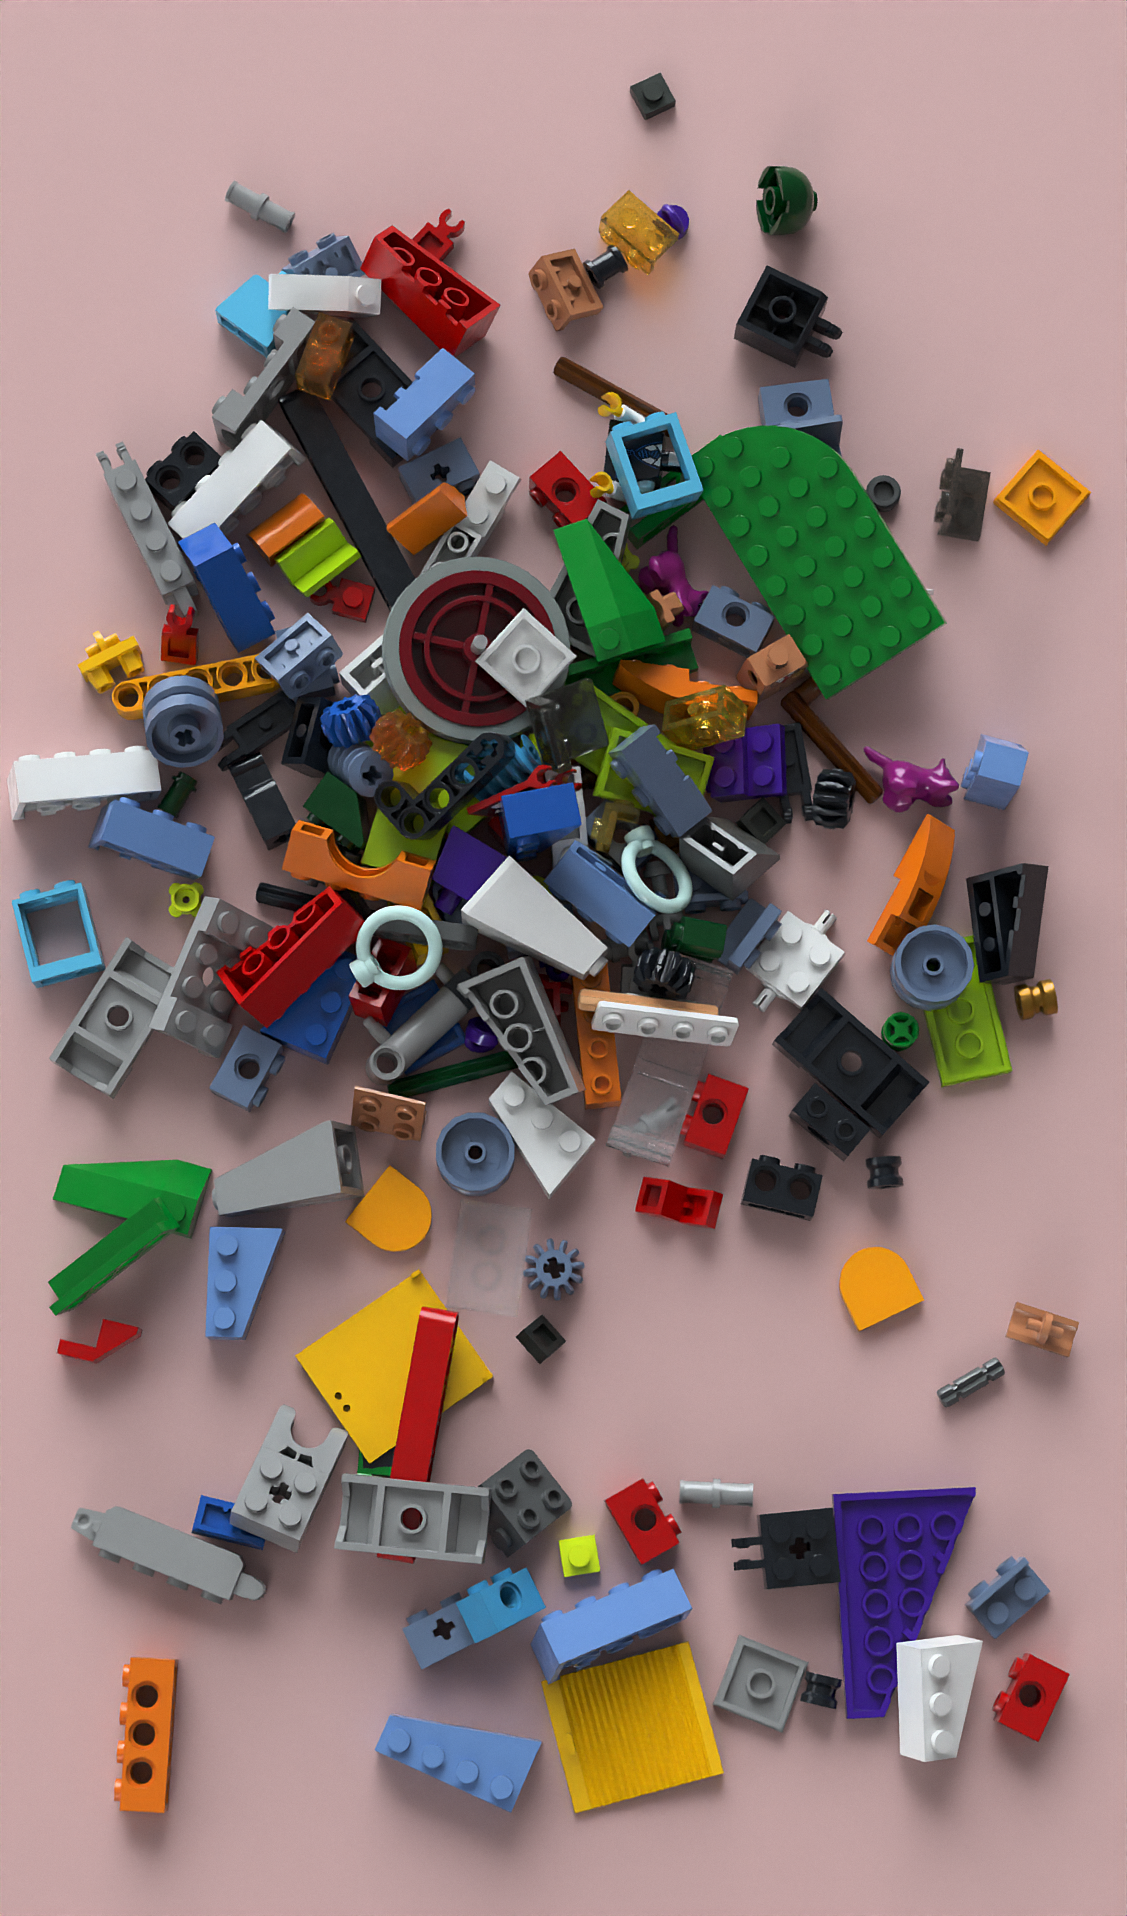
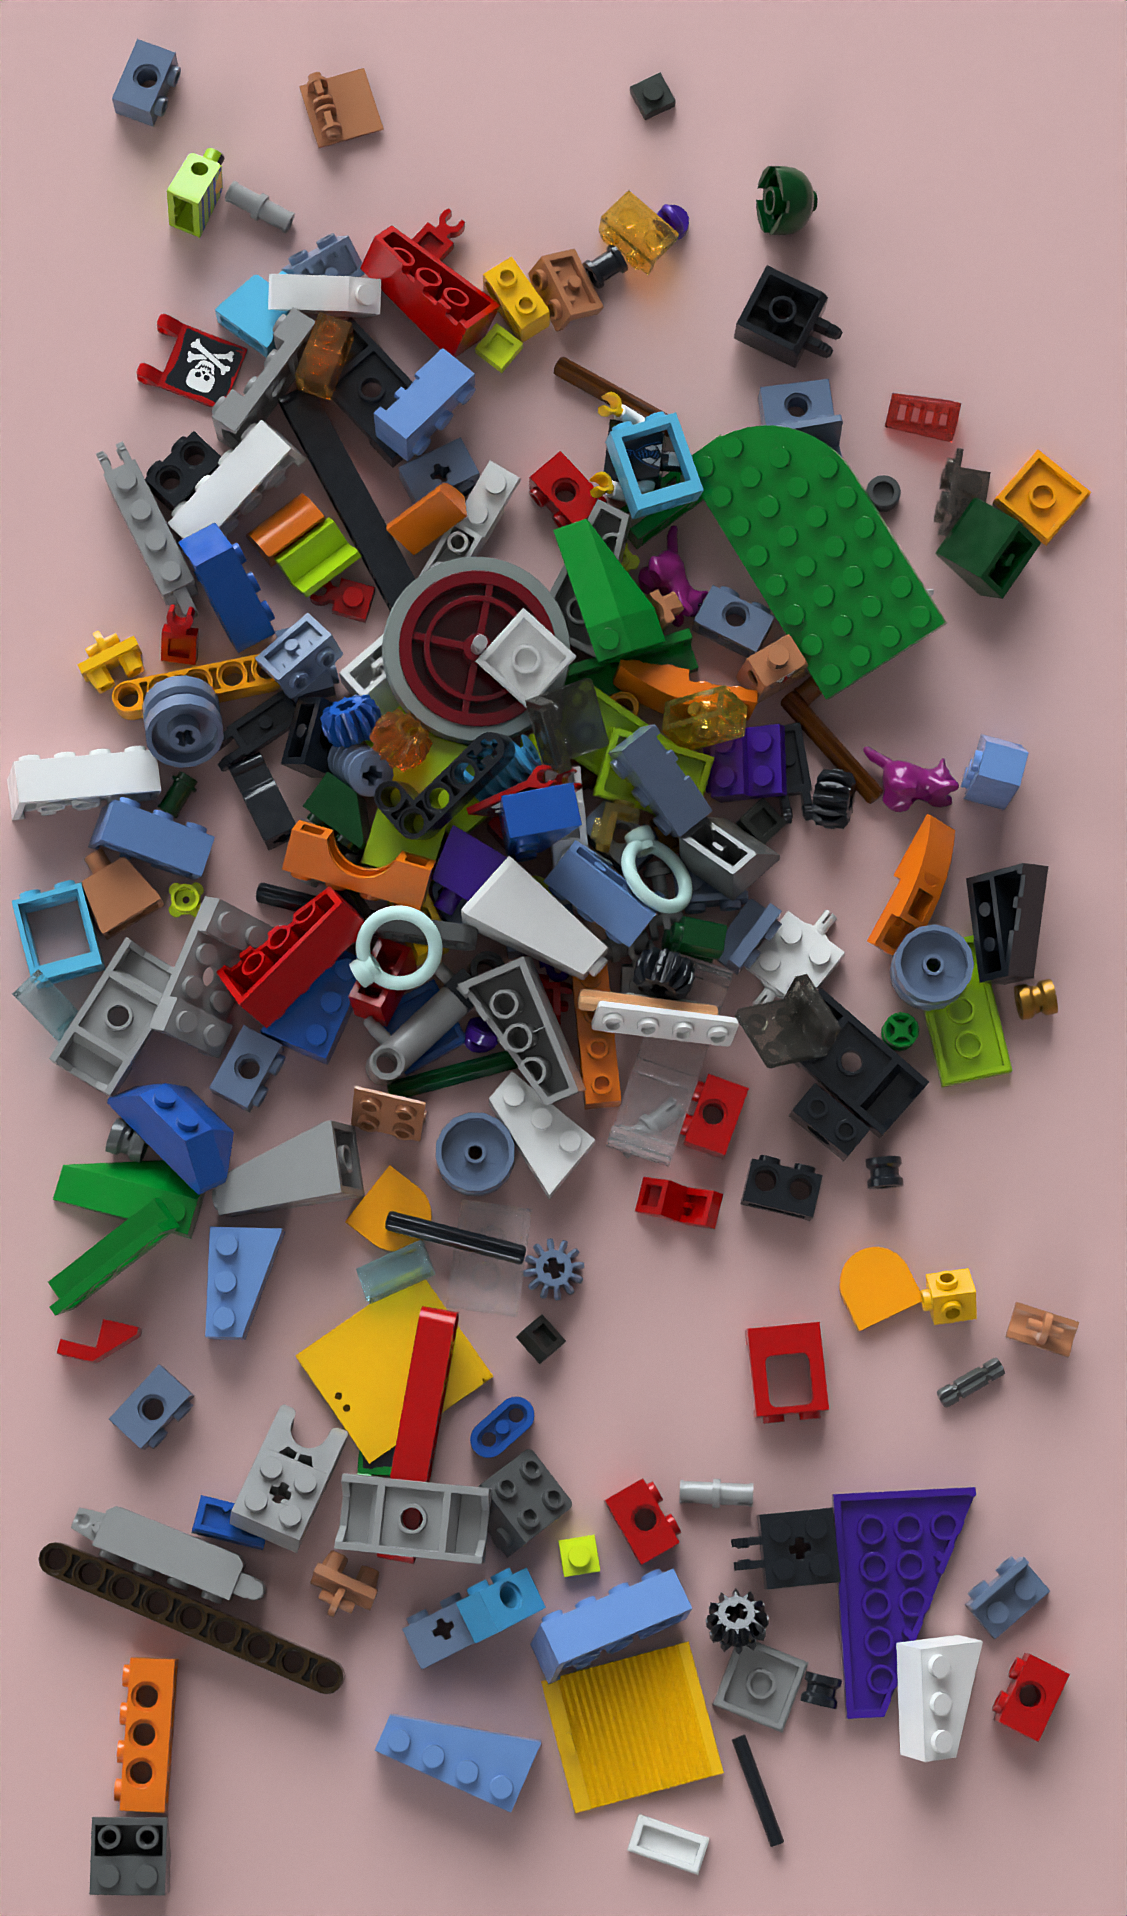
none -> clear light blue tile [12,969,79,1042]
none -> dark brown beam [38,1542,345,1694]
none -> nougat torso [81,849,164,940]
none -> dark grey slope [89,1817,171,1896]
none -> dark grey wheel [105,1118,149,1163]
none -> blue wedge [107,1083,234,1195]
none -> sand blue brick [109,1364,194,1450]
none -> sand blue brick [112,39,181,127]
none -> flag [136,314,248,408]
none -> lime torso [167,148,225,238]
none -> nougat hinge [299,68,384,148]
none -> nougat hips [310,1550,379,1618]
none -> clear light blue tile [356,1239,436,1304]
none -> black axle [385,1211,526,1265]
none -> blue plate [470,1396,534,1458]
none -> neon yellow plate [475,323,523,373]
none -> yellow brick [483,256,550,342]
none -> white tile [627,1814,710,1875]
none -> black gear [706,1588,769,1655]
none -> black bar [731,1734,784,1847]
none -> clear smoke bracket [735,974,842,1068]
none -> red window [745,1322,829,1424]
none -> clear red slope [884,393,962,442]
none -> yellow brick [920,1268,977,1325]
none -> dark green slope [935,498,1041,599]

